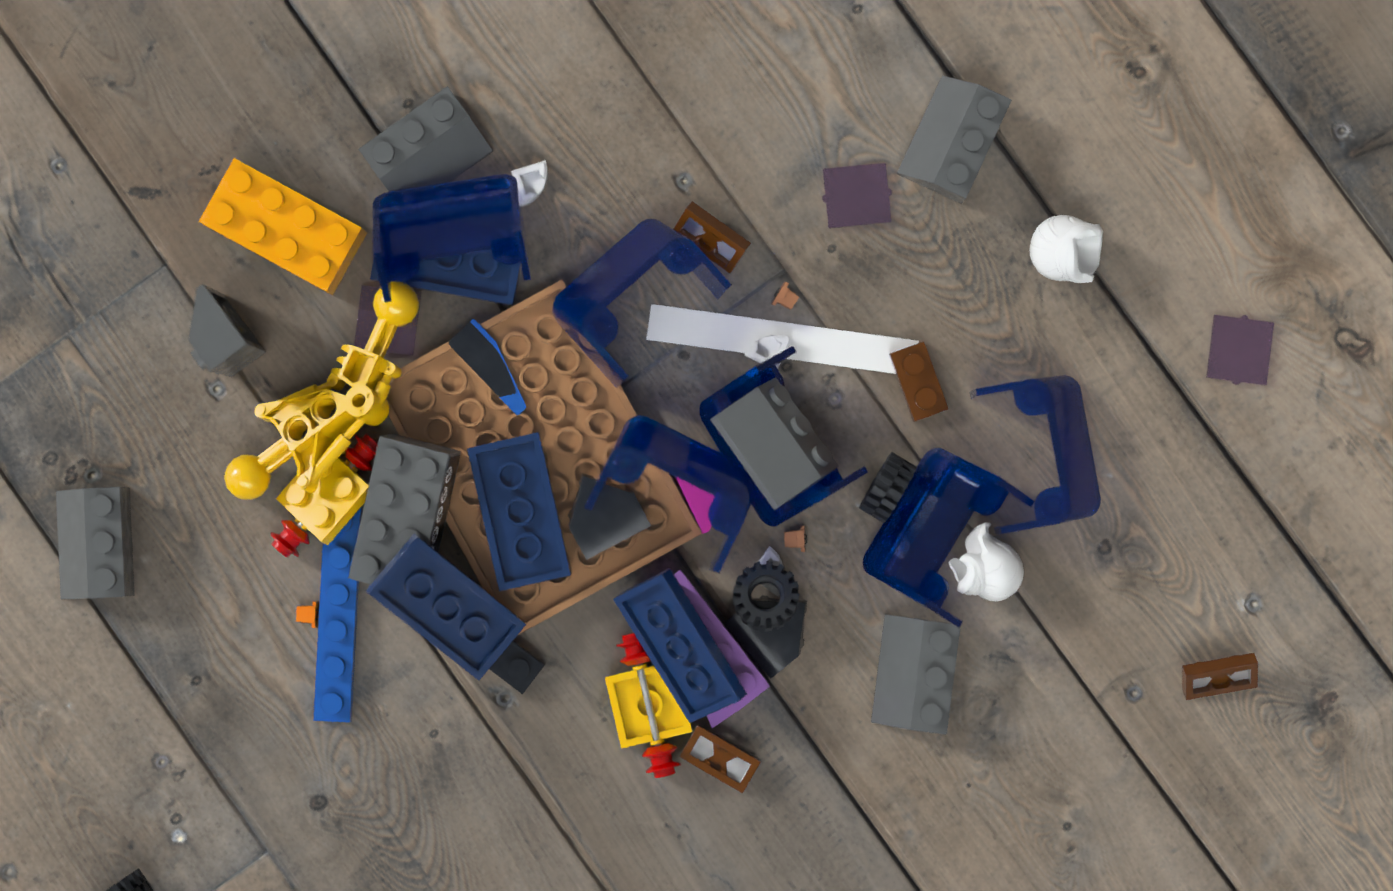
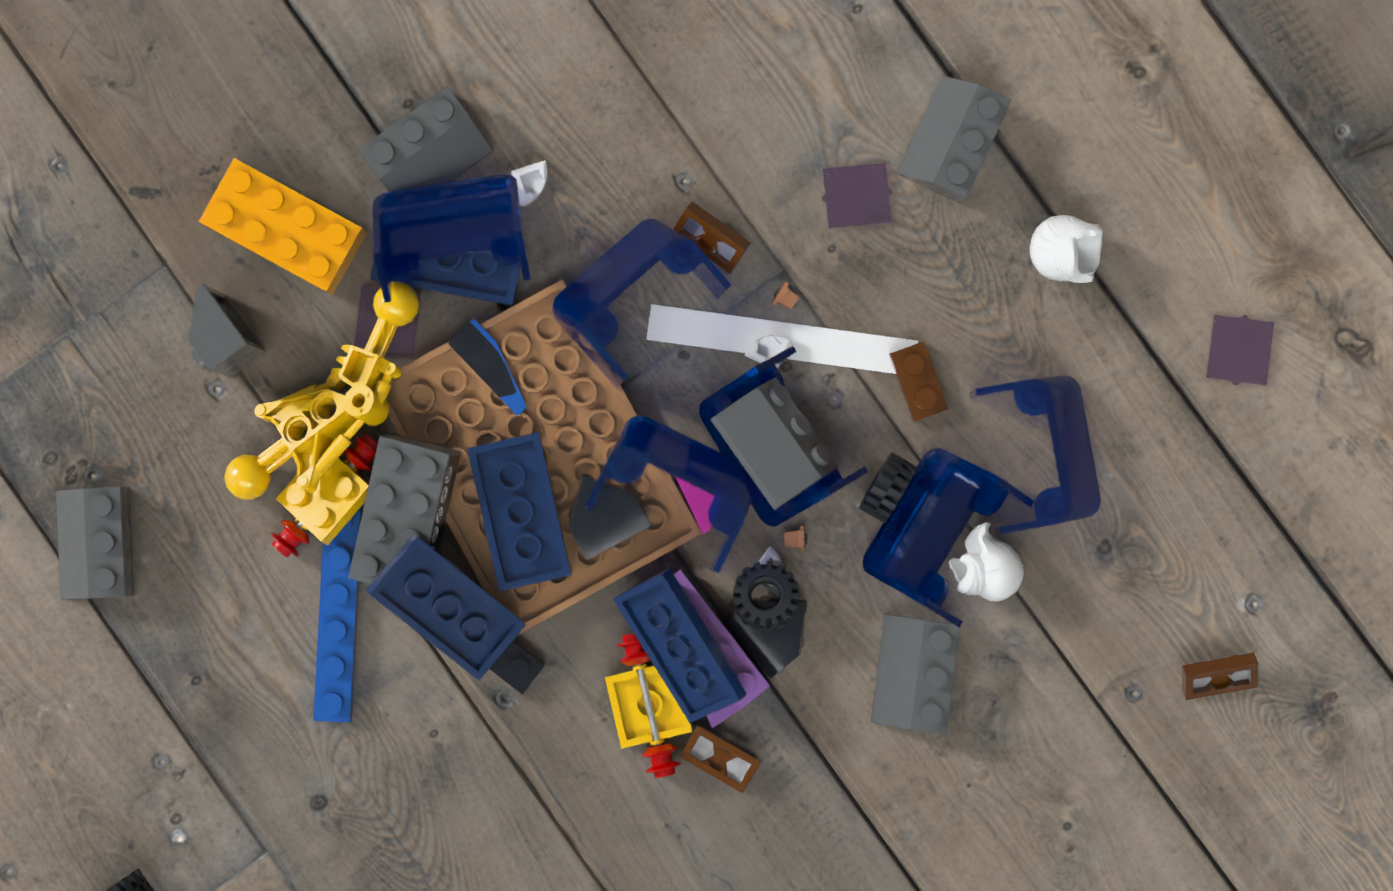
orange piece [296,601,319,628] -> none

